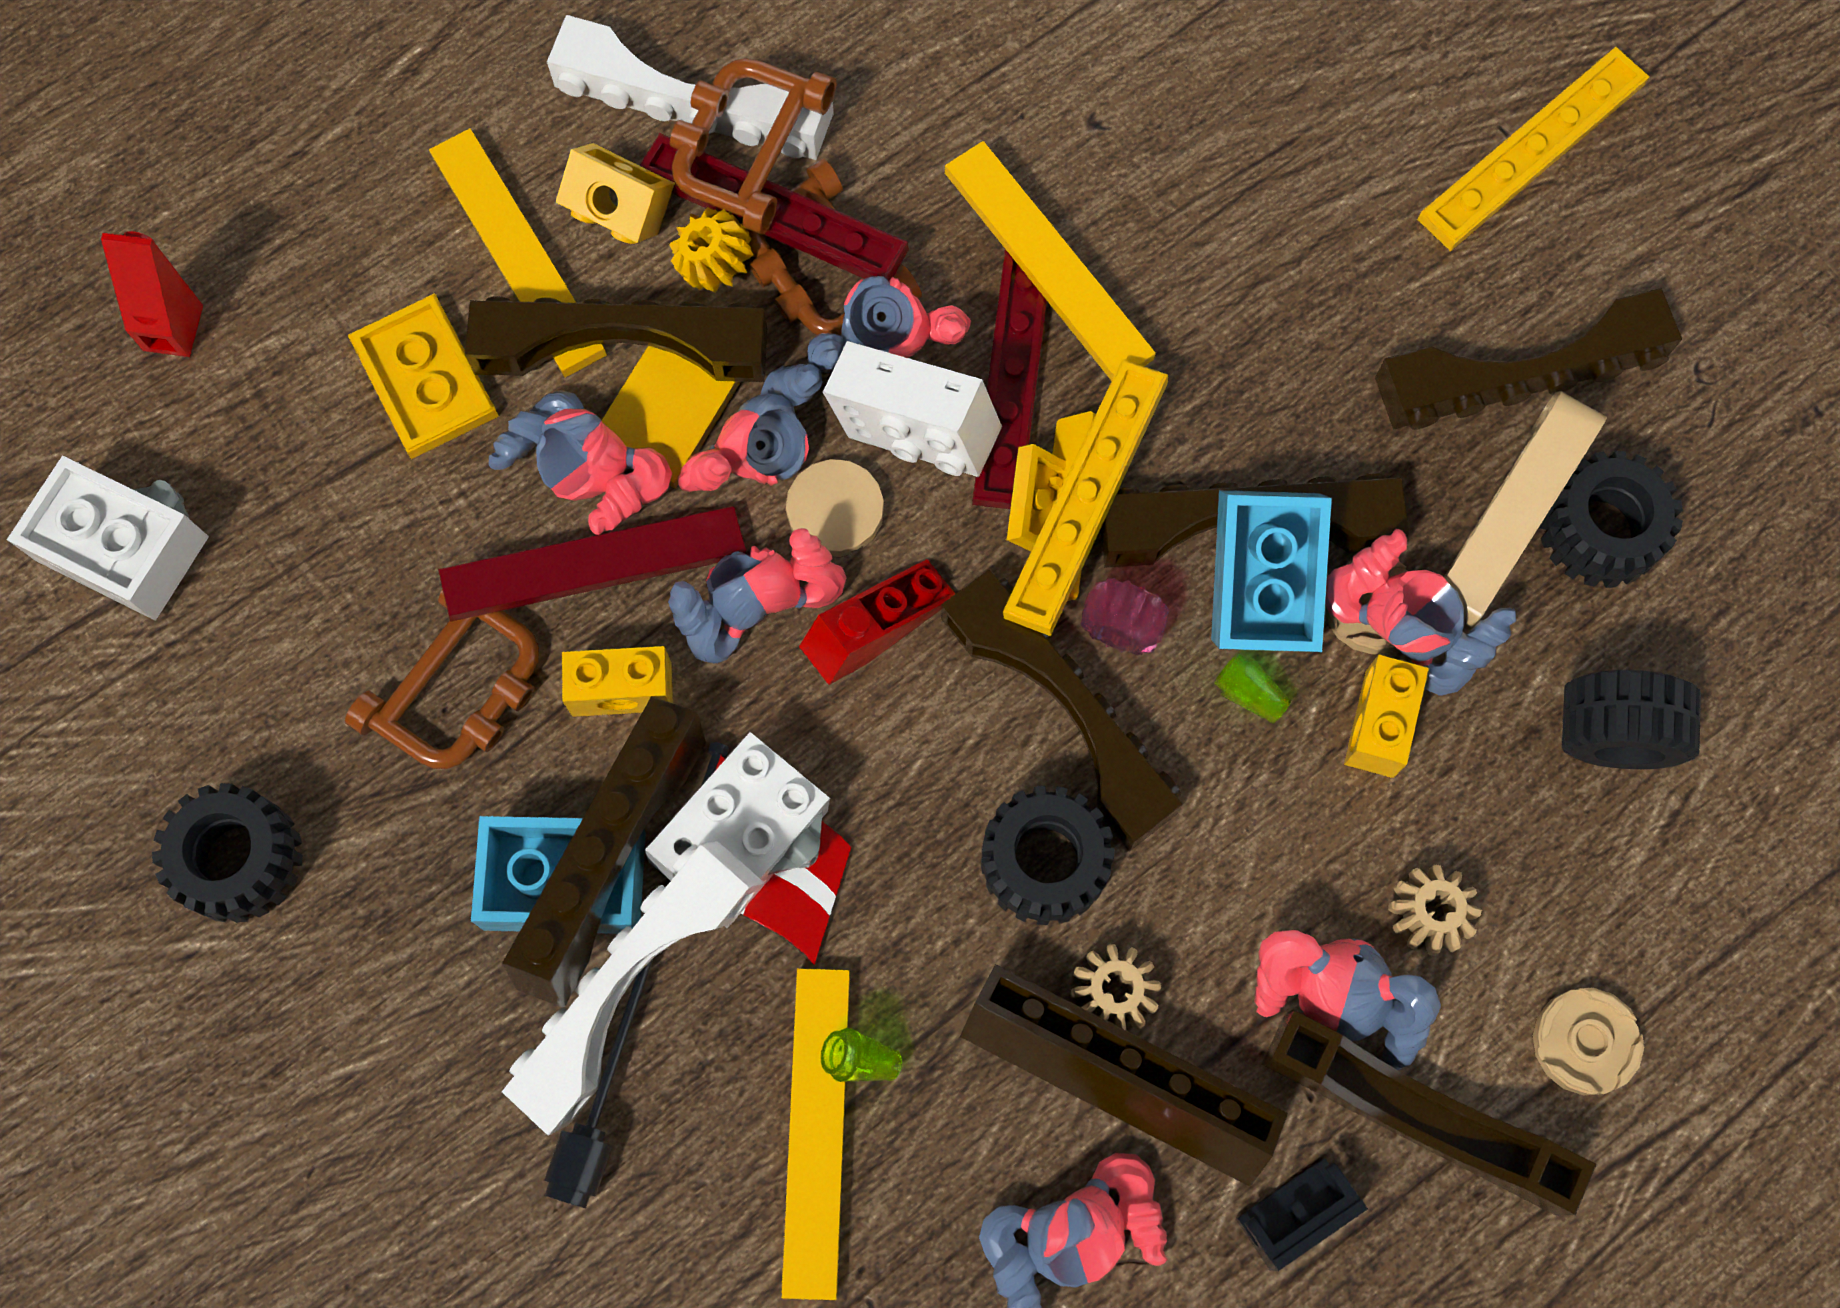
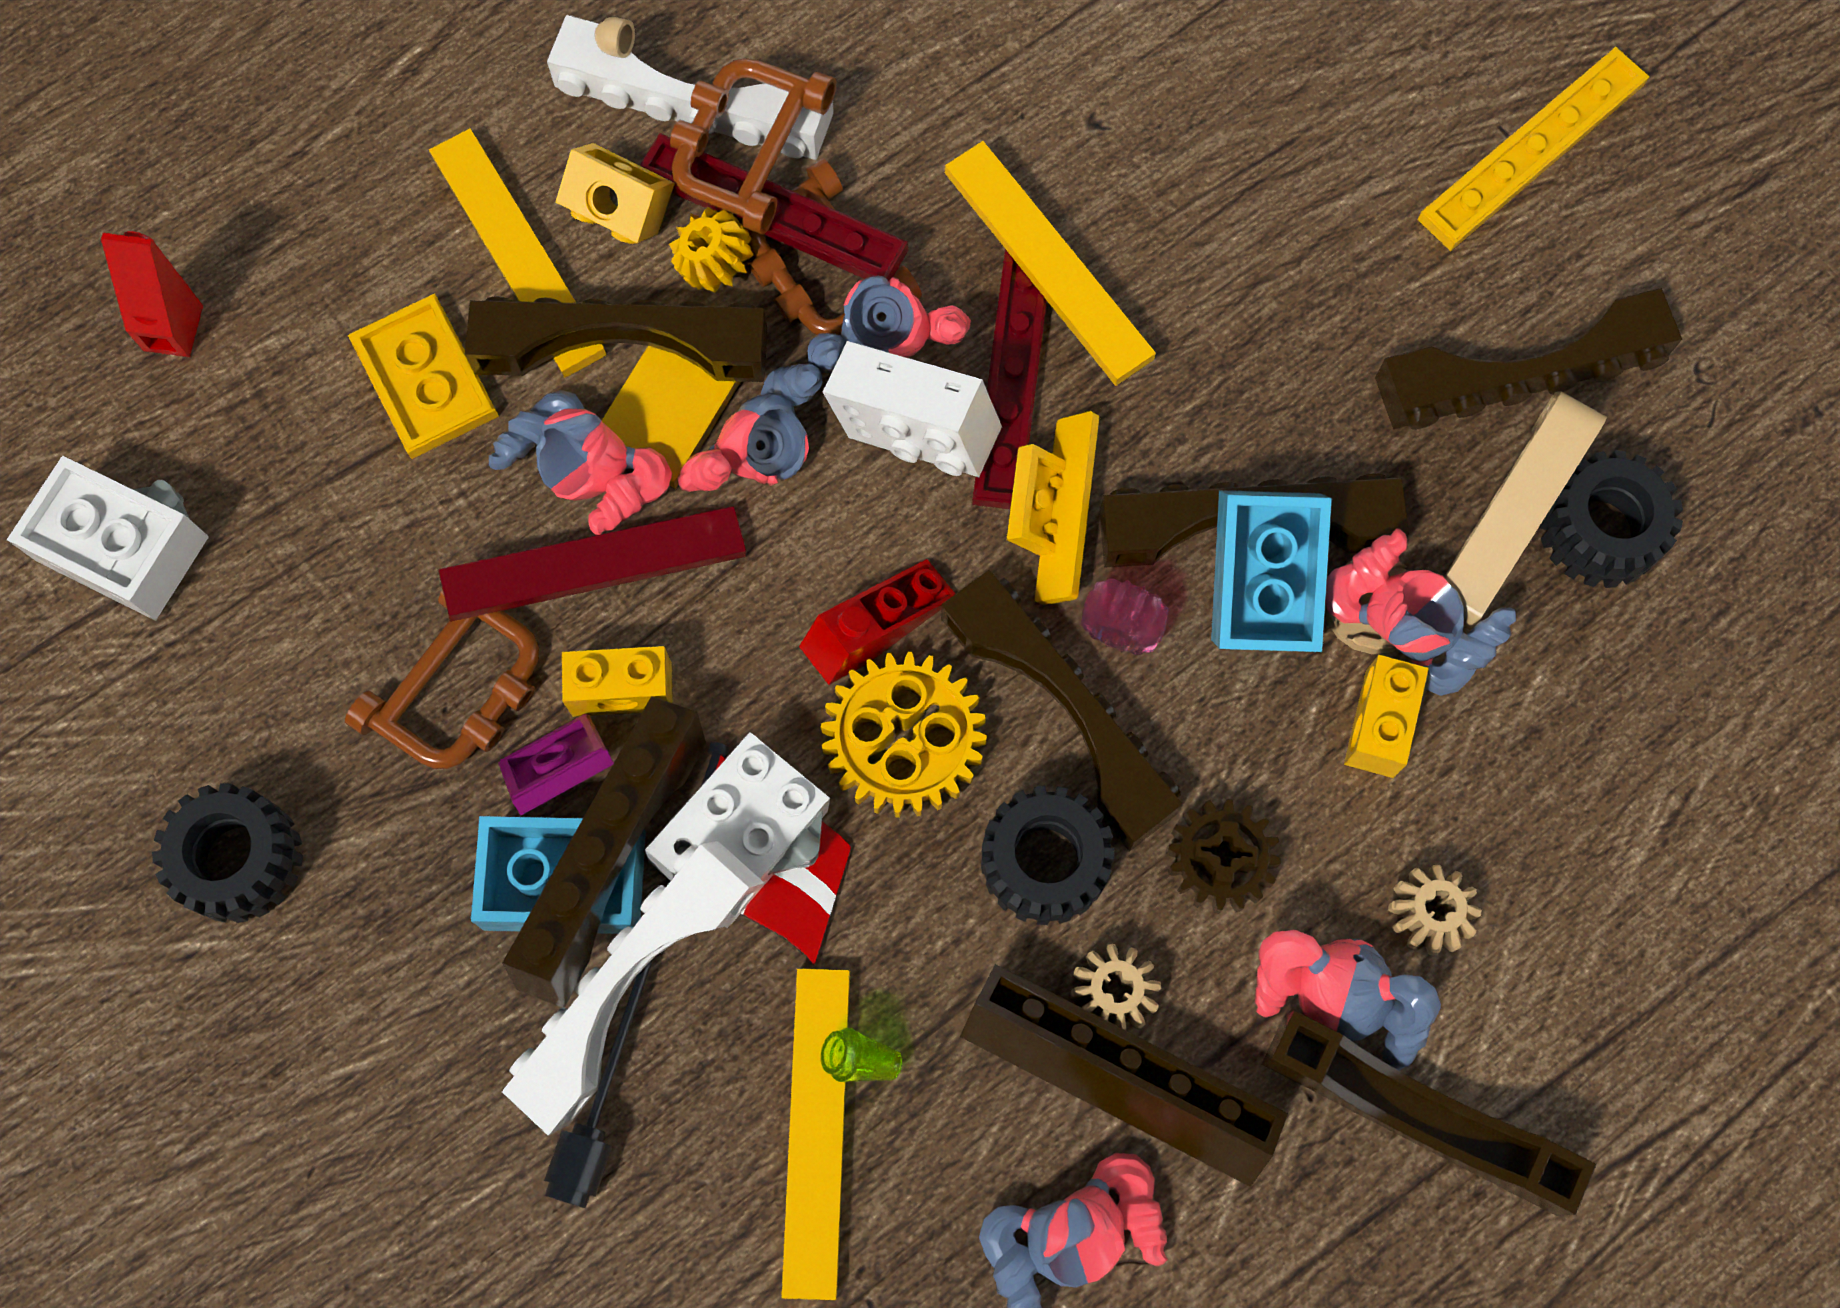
hair [668,528,847,664] -> none
tan tile [786,459,884,557] -> none
yellow tile [1003,359,1168,636] -> none
clear neon green cone [1213,652,1291,724] -> none
black hinge [1235,1158,1368,1271] -> none
tan tile [1533,988,1644,1095] -> none
black tyre [1562,670,1701,770] -> none
none -> magenta tile [498,714,614,816]
none -> tan hinge [594,17,635,58]
none -> yellow gear [821,652,987,818]
none -> dark brown gear [1166,799,1282,914]

